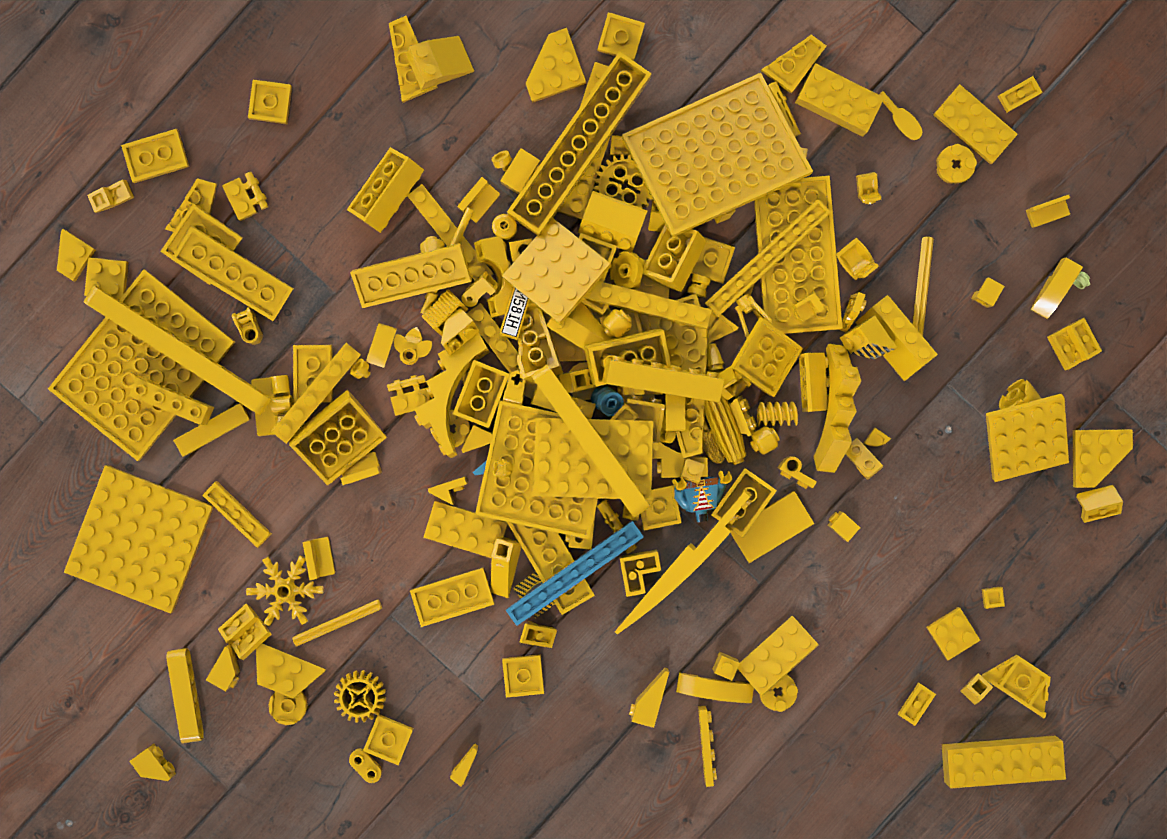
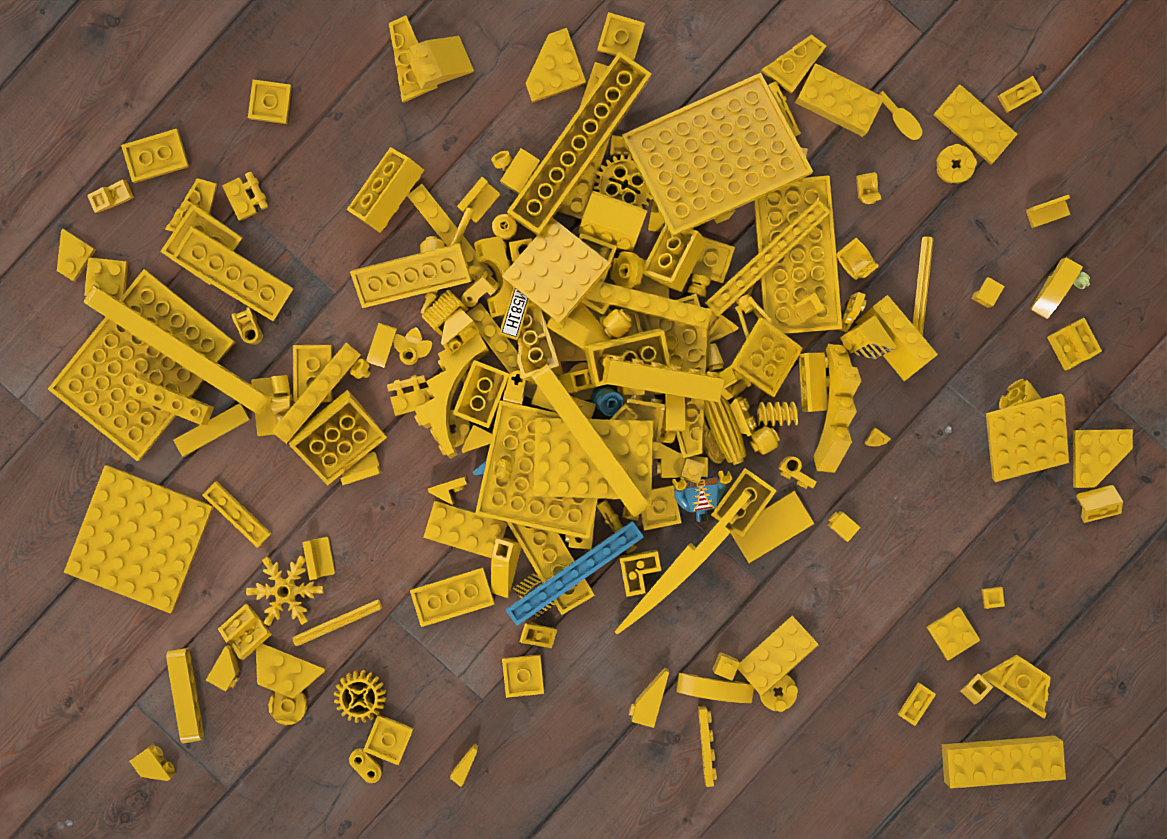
yellow plate [845,438,883,480] -> none

